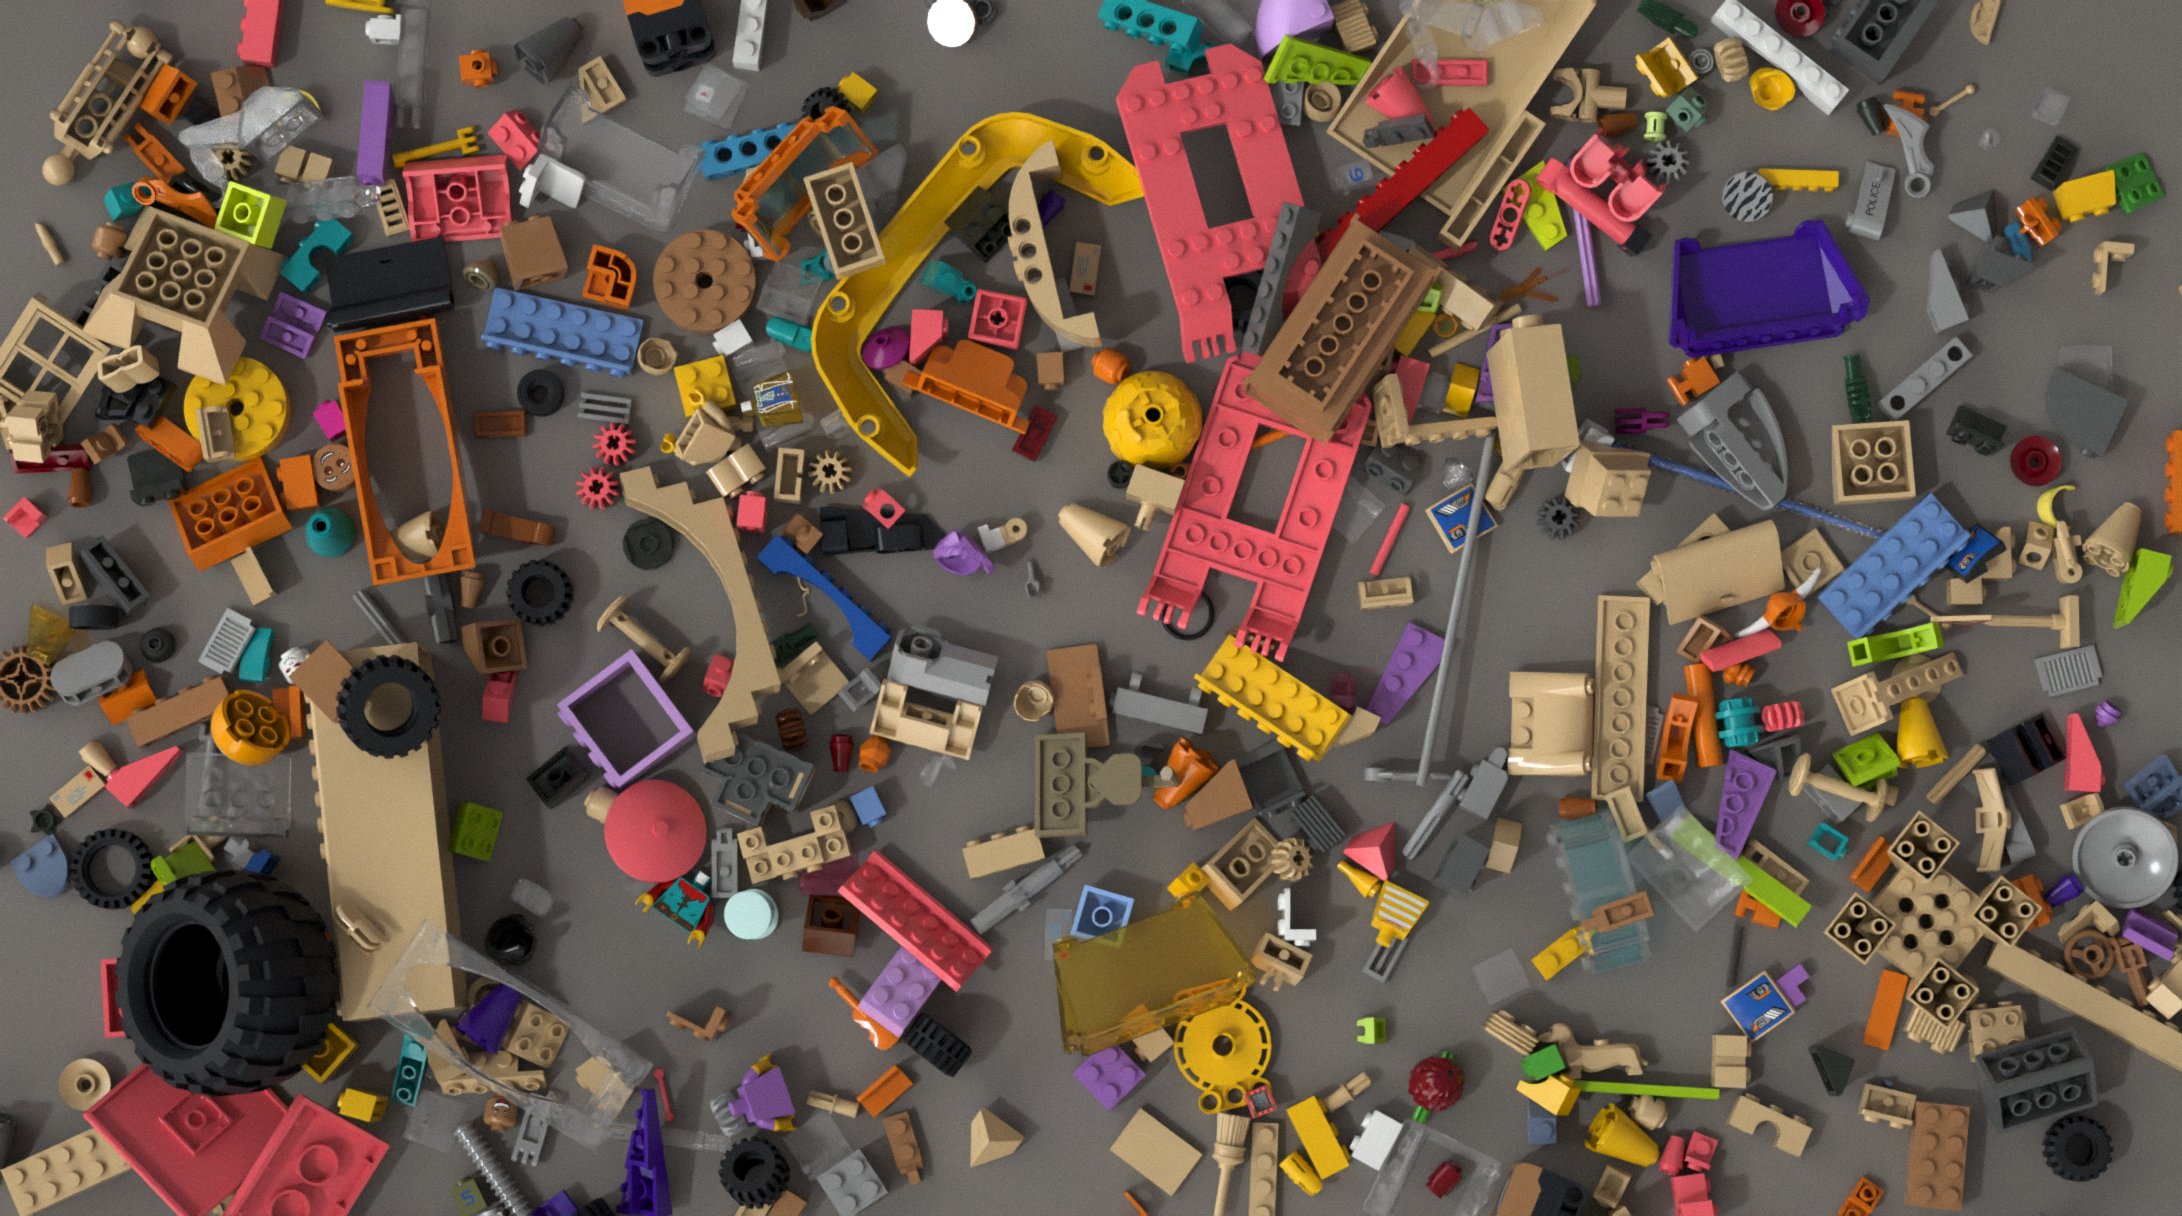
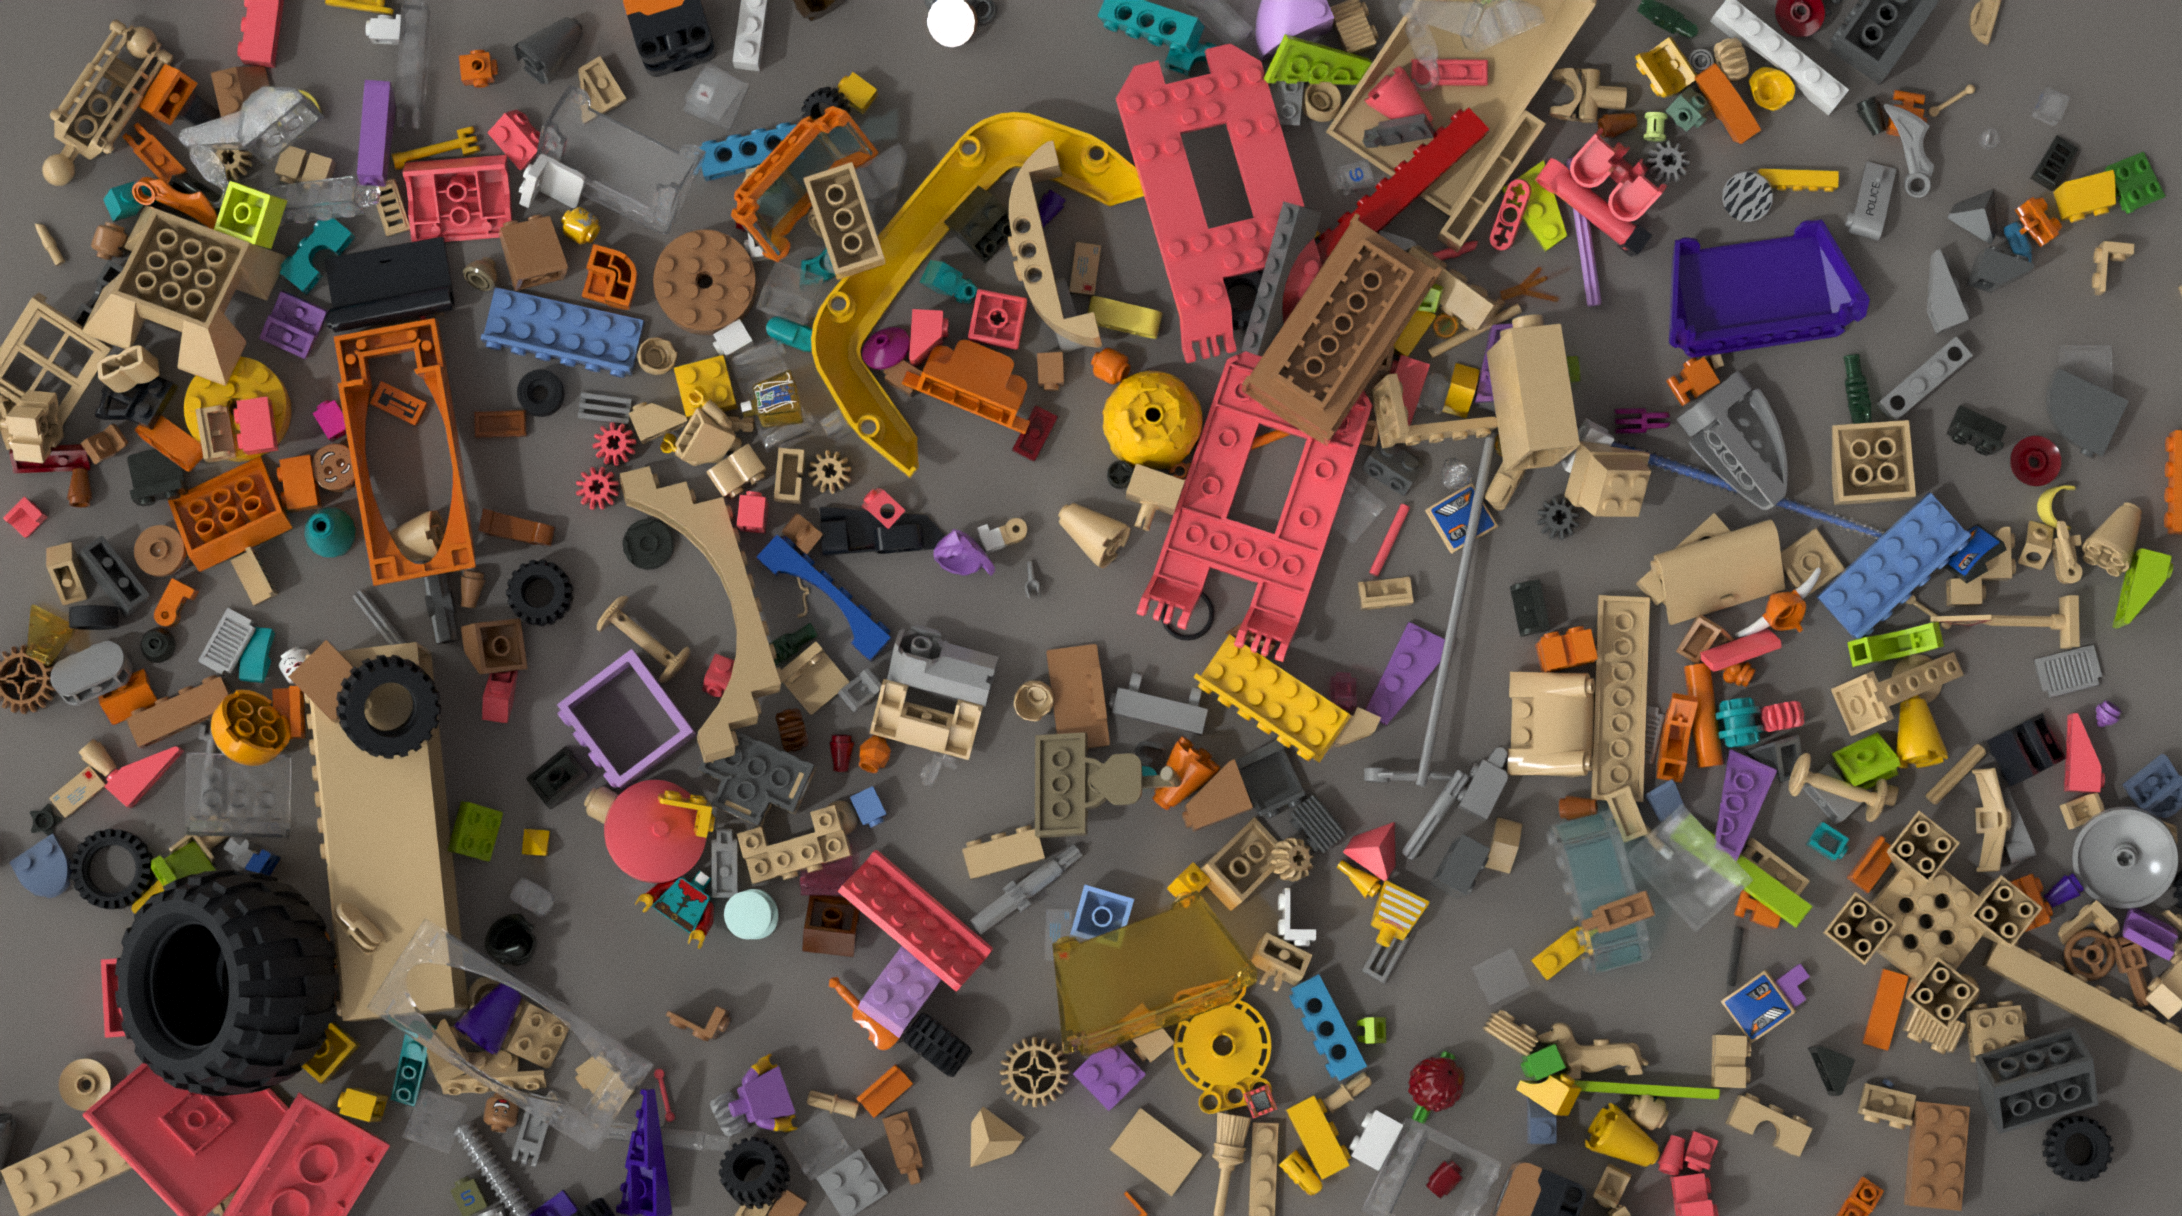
none -> medium nougat piece [134,525,189,579]
none -> orange leg [154,578,199,628]
none -> coral brick [234,397,279,455]
none -> orange tile [370,381,428,426]
none -> yellow slope [522,829,550,856]
none -> yellow head [561,207,601,245]
none -> tan slope [629,402,688,444]
none -> yellow bracket [658,790,715,838]
none -> tan gear [1000,1037,1070,1107]
none -> light yellow beam [1087,296,1163,339]
none -> dark azure brick [1289,974,1367,1081]
none -> pearl dark grey hinge [1510,579,1550,637]
none -> orange brick [1535,626,1598,673]
none -> orange slope [1694,63,1761,144]

